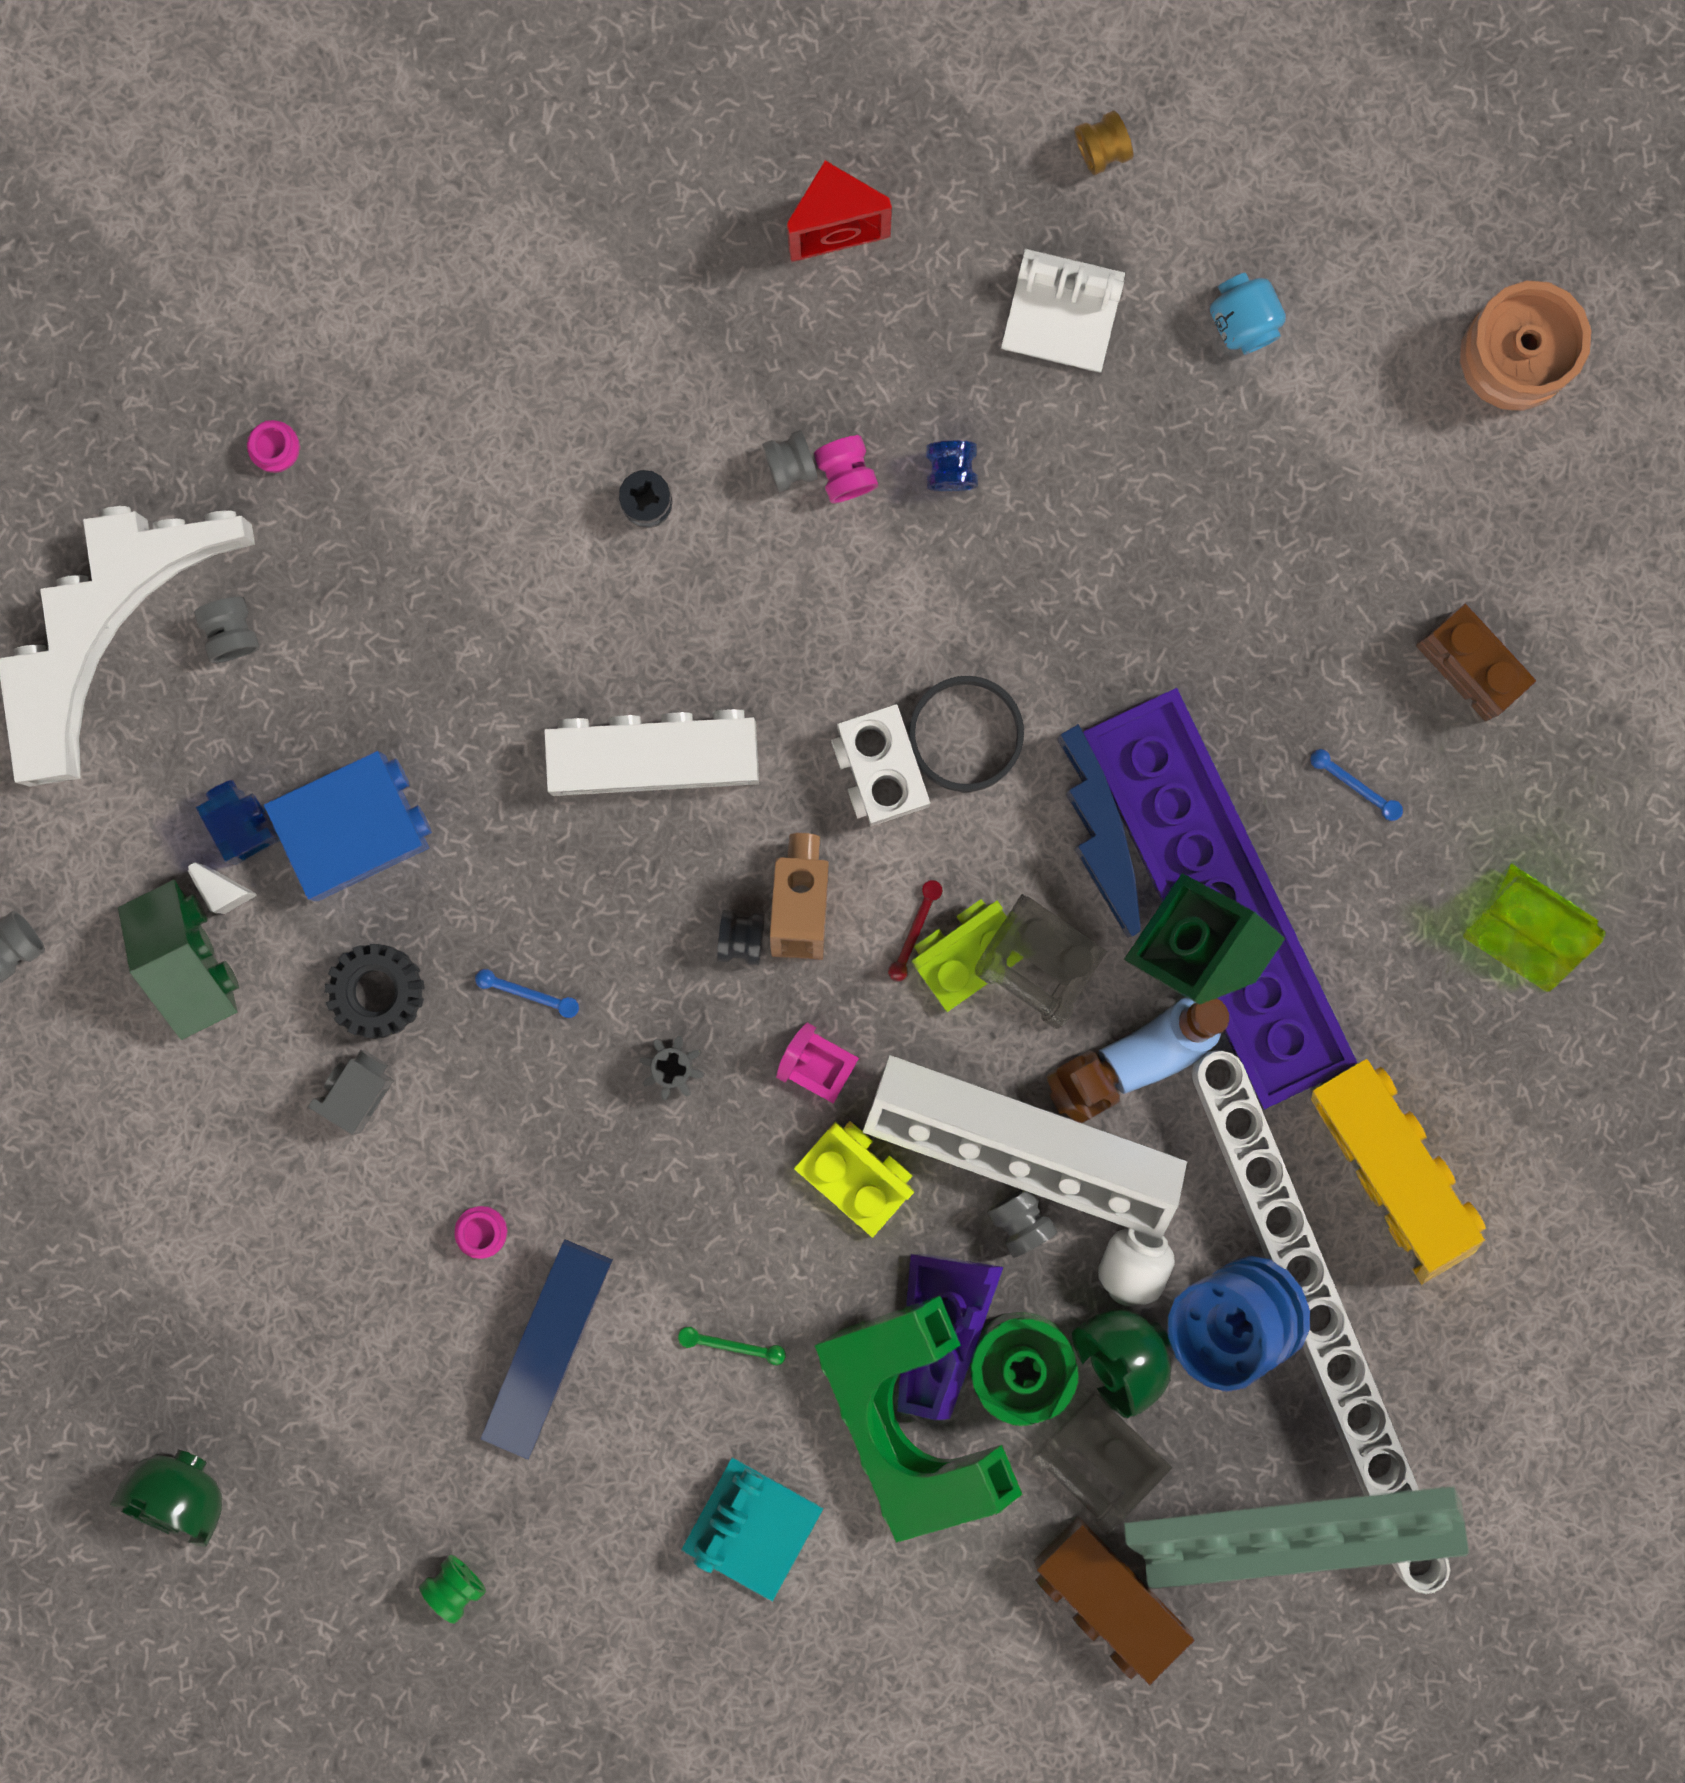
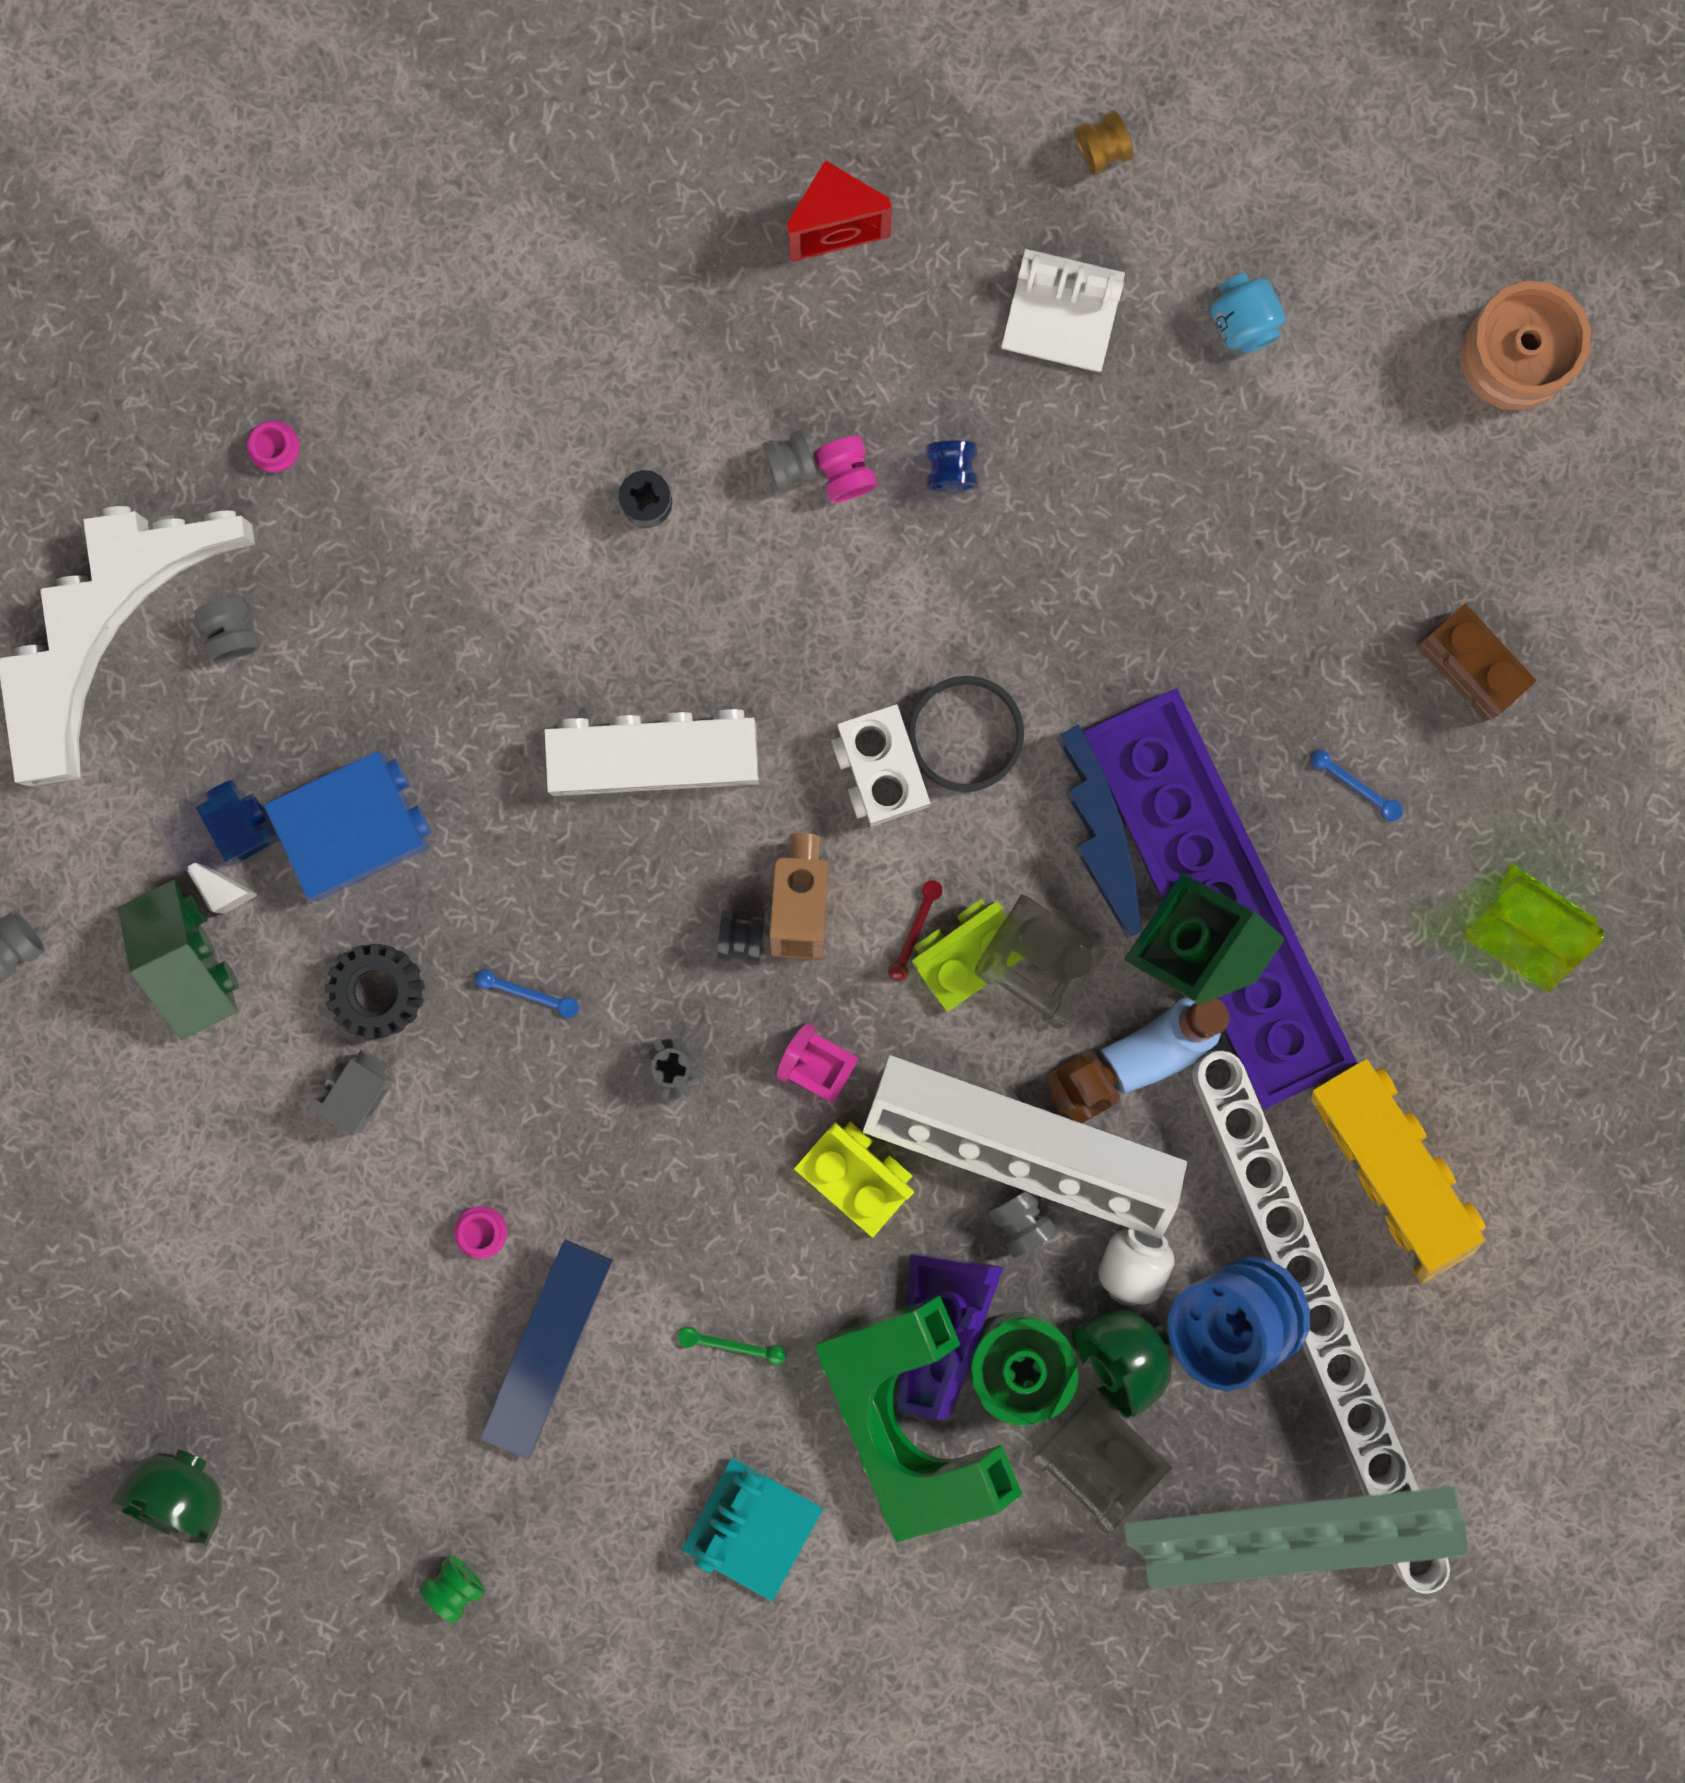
reddish brown brick [1034,1516,1195,1686] -> none

